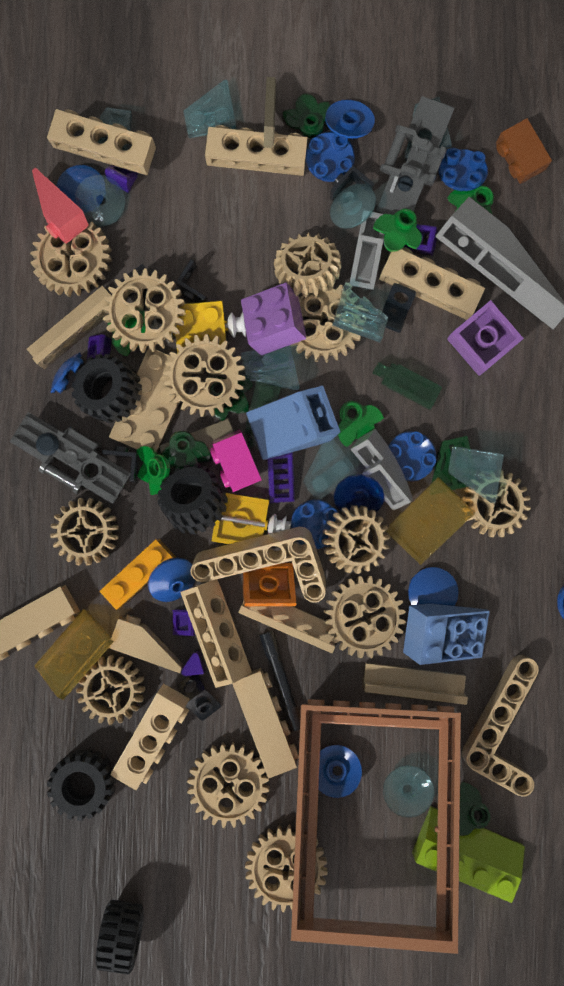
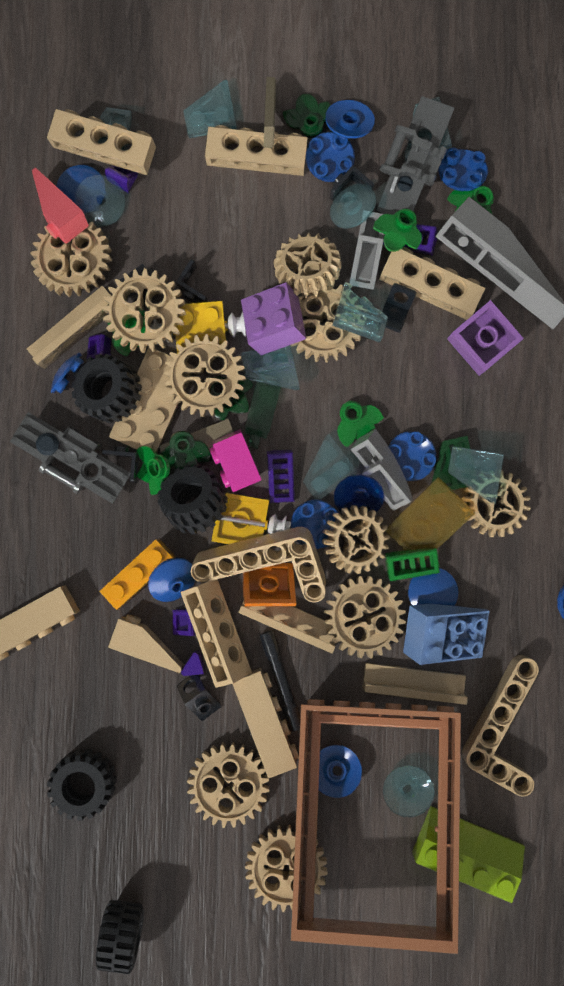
clear yellow tile [34,609,114,700] -> none
tan gear [50,498,119,566] -> none
tan gear [76,655,146,725] -> none
tan brick [110,683,190,790] -> none
medium blue slope [246,386,340,460] -> none
clear green hinge [372,362,442,410] -> none
dark green plate [459,782,490,836] -> none
dark orange brick [496,118,552,184] -> none
none -> green slope [384,548,440,581]

